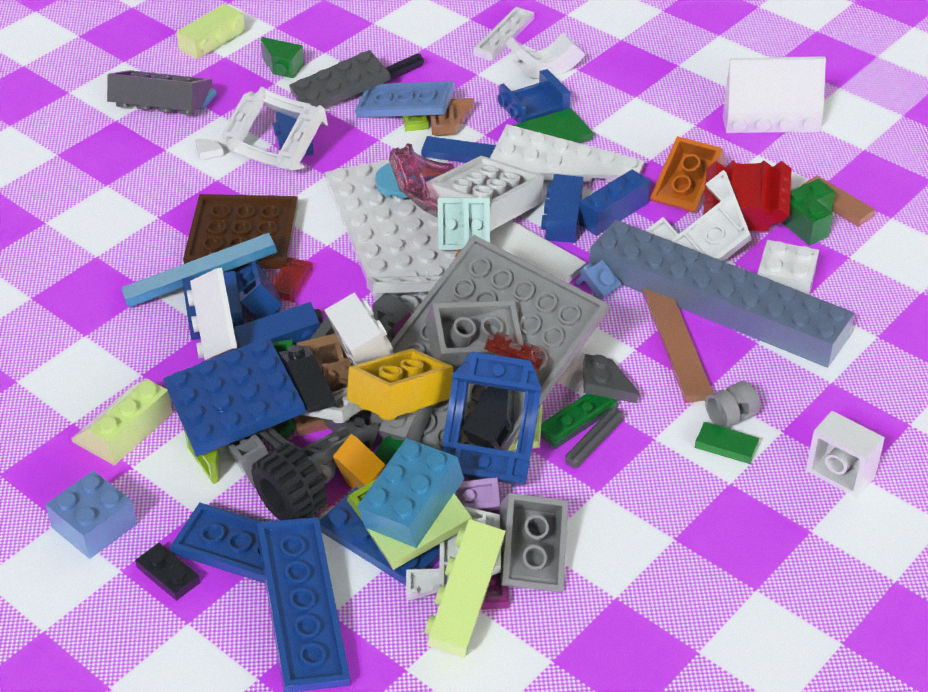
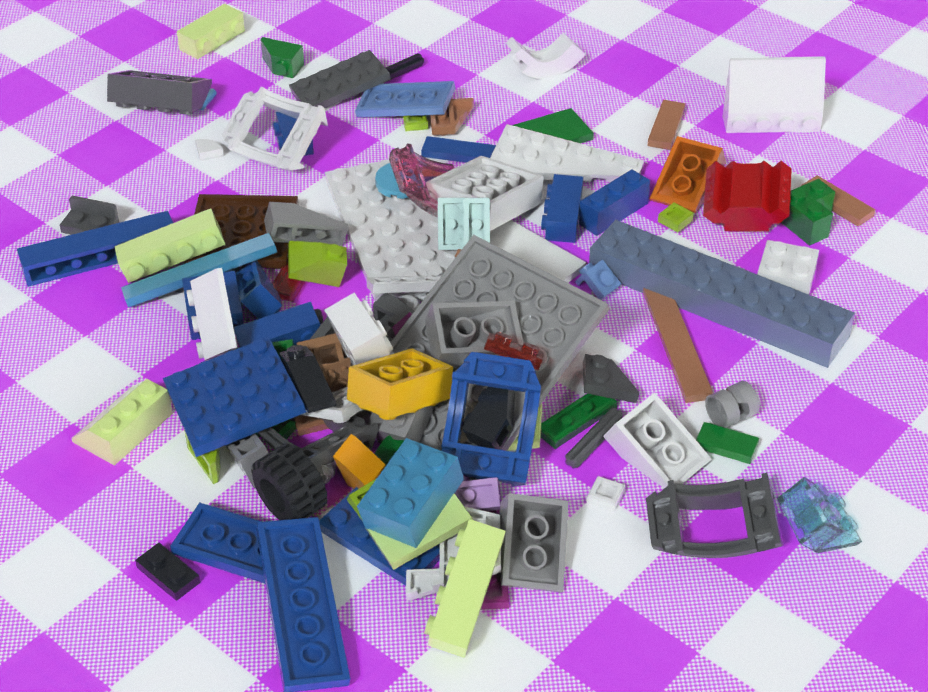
medium blue brick [45,470,137,559] -> none
white tile [473,7,534,61] -> none
blue panel [497,69,571,123] -> none
white wing [645,170,752,261] -> none
white brick [806,411,885,499] -> none
none -> blue brick [17,210,173,287]
none -> dark grey bracket [59,195,120,235]
none -> yellowish green brick [114,208,225,283]
none -> light grey slope [264,202,349,246]
none -> lime slope [288,241,347,287]
none -> white tile [587,476,626,512]
none -> white slope [603,392,712,488]
none -> dark grey wedge [646,472,784,558]
none -> nougat tile [647,99,686,150]
none -> lime plate [658,202,694,232]
none -> clear light blue slope [777,477,862,554]

